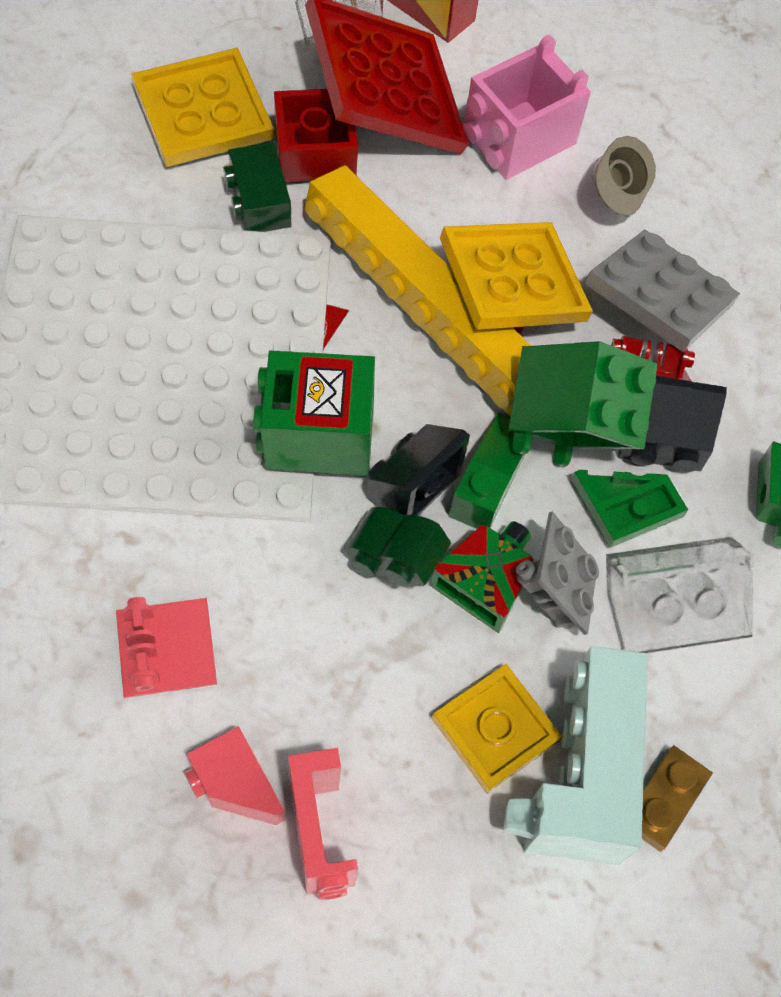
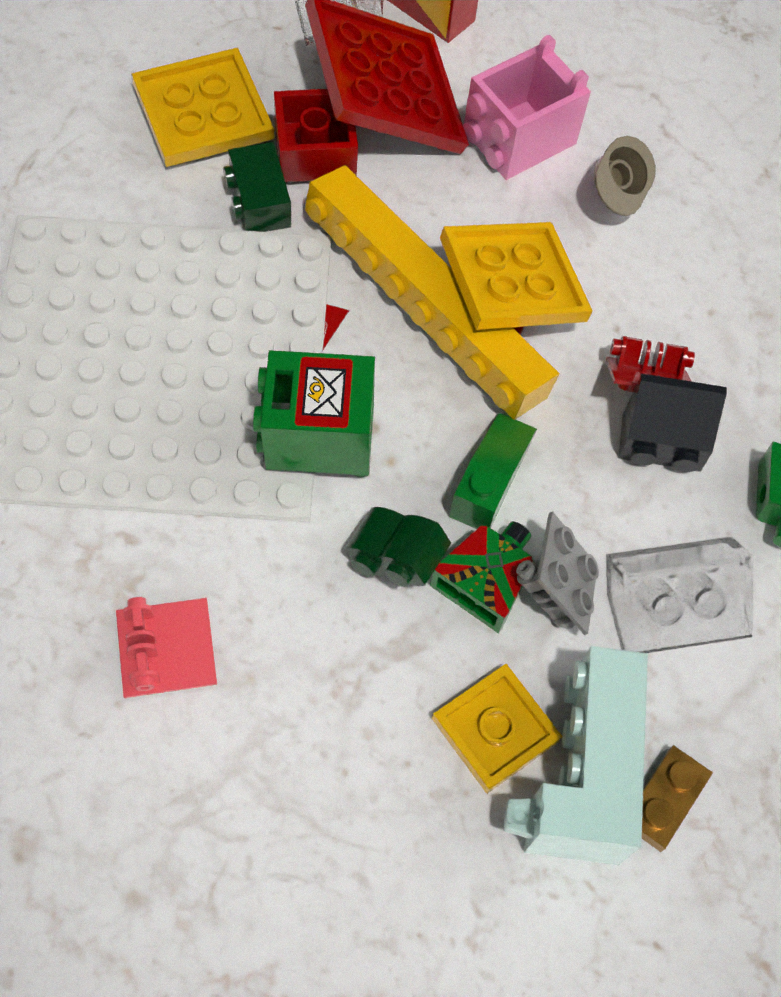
coral slope [184,726,285,825] -> none
coral panel [288,748,358,900] -> none
black slope [366,424,470,516] -> none
green container [509,341,657,467] -> none
green wing [571,469,688,548] -> none
light grey plate [584,229,740,352] -> none

